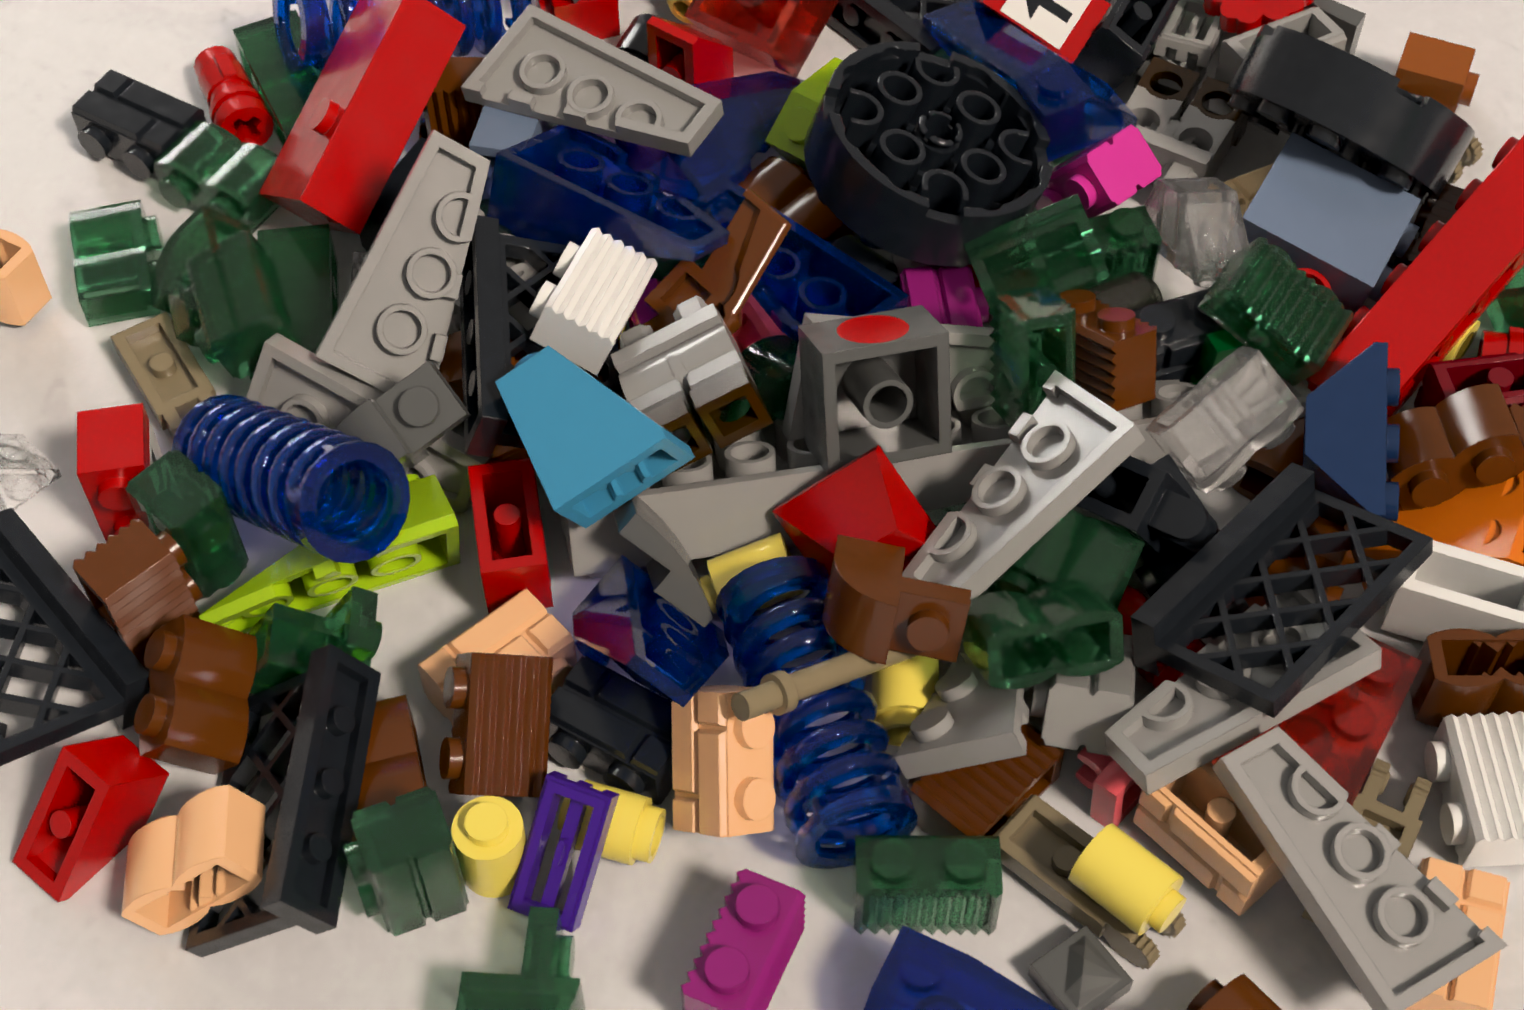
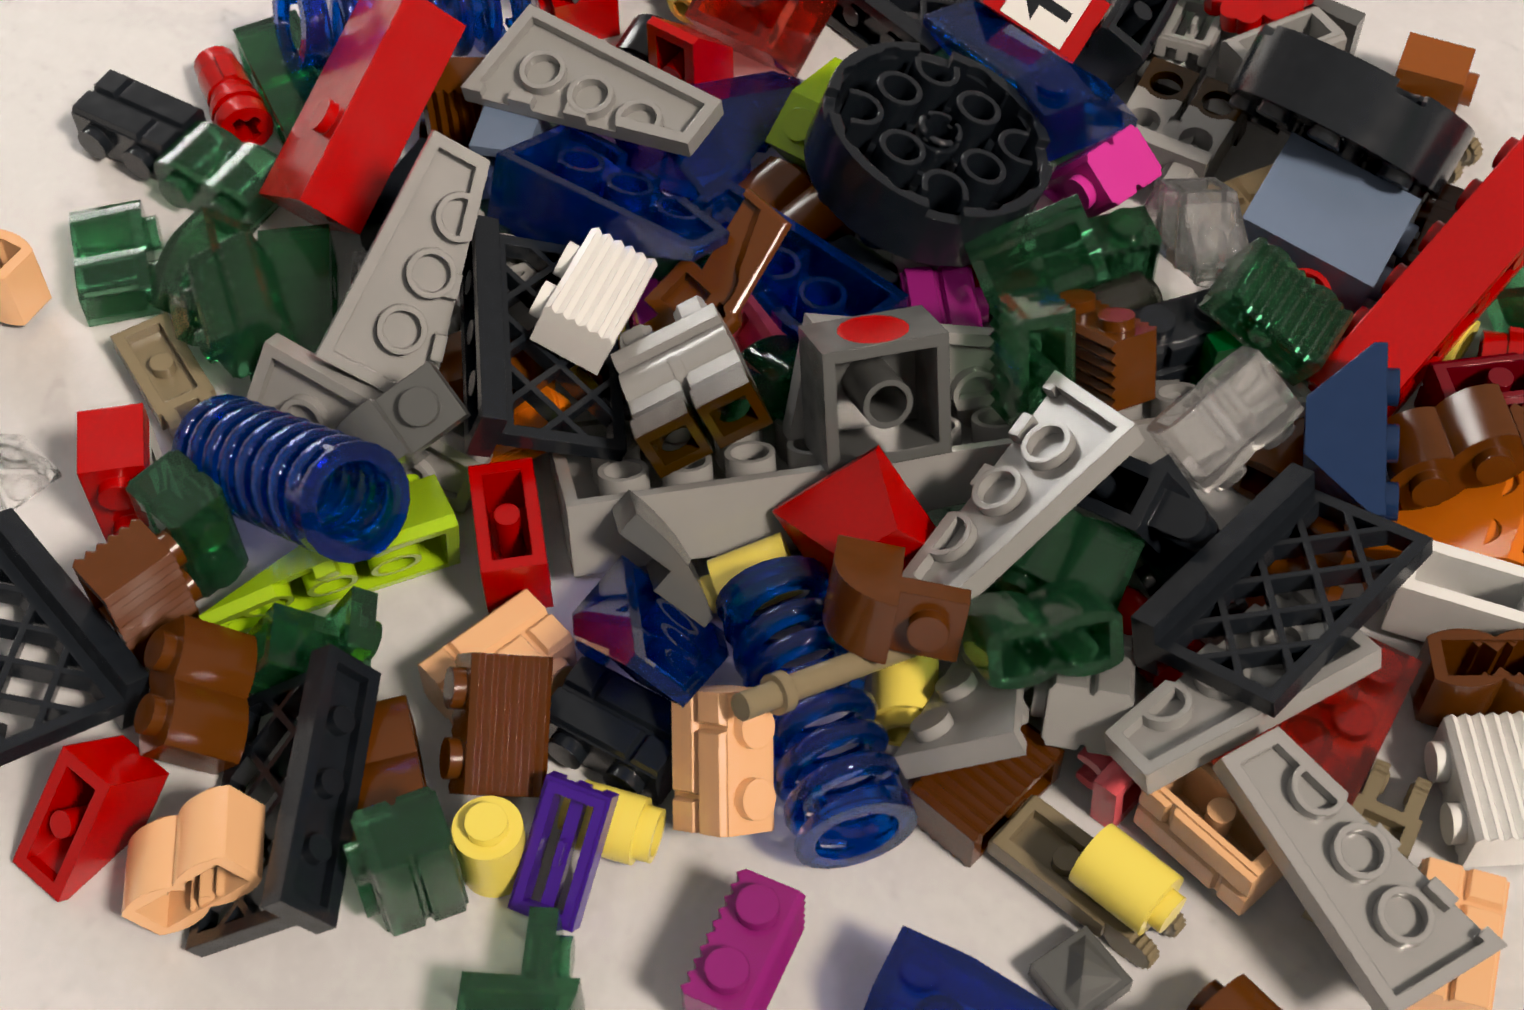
dark azure slope [495,346,695,529] -> none
clear green brick [853,835,1003,936] -> none

